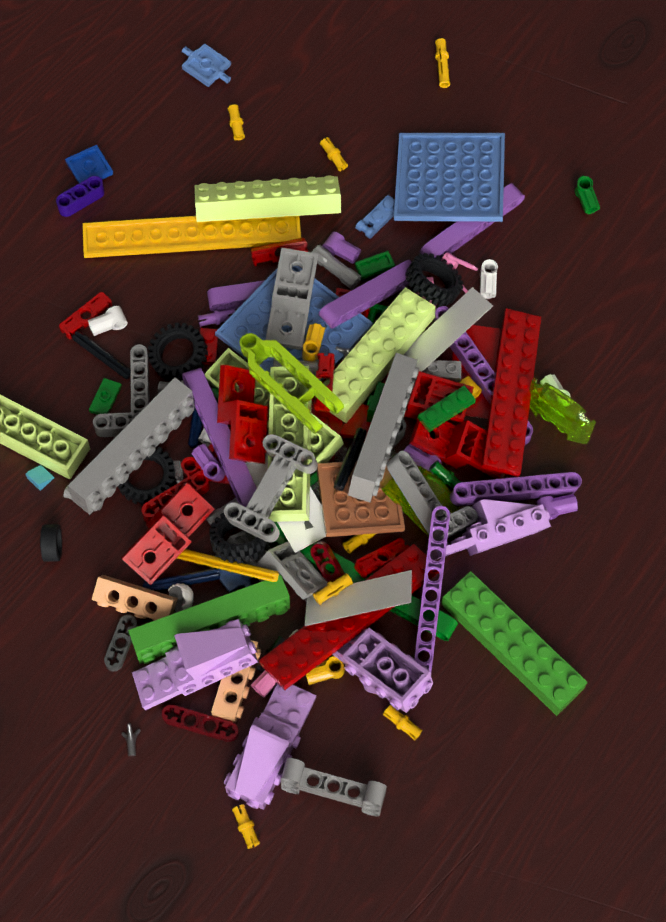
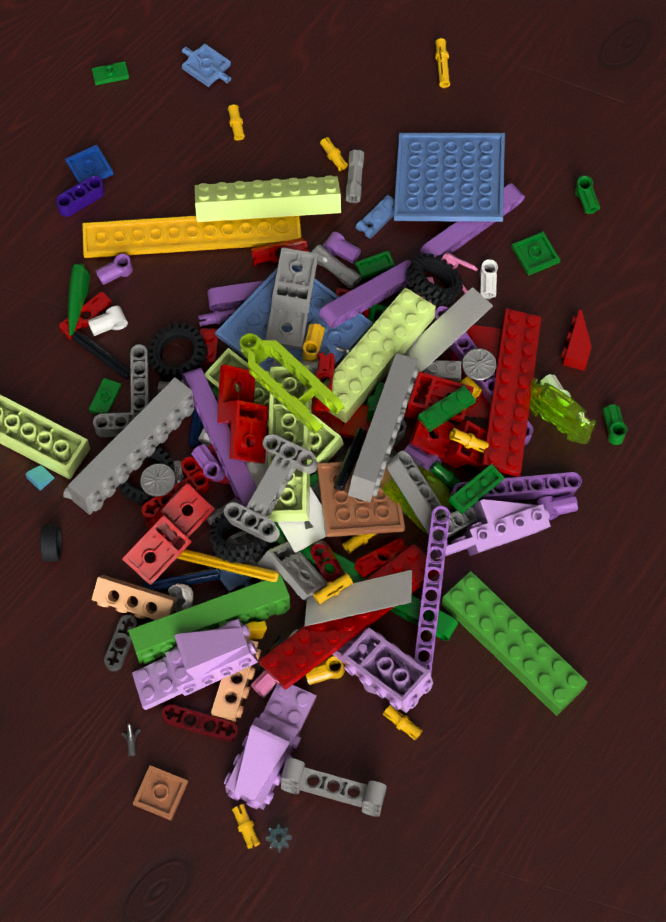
none -> green piece [68,264,91,336]
none -> green plate [92,61,129,85]
none -> medium lavender piece [95,254,133,285]
none -> nougat plate [133,765,188,821]
none -> light grey wheel [140,464,176,497]
none -> yellow plate [246,621,267,640]
none -> clear light blue gear [266,824,292,852]
none -> light grey axle [345,150,364,203]
none -> green plate [448,464,505,515]
none -> yellow pin [449,428,489,453]
none -> light grey wheel [462,349,496,380]
none -> green tile [511,231,560,276]
none -> red slope [561,310,592,371]
none -> green piece [602,404,627,445]

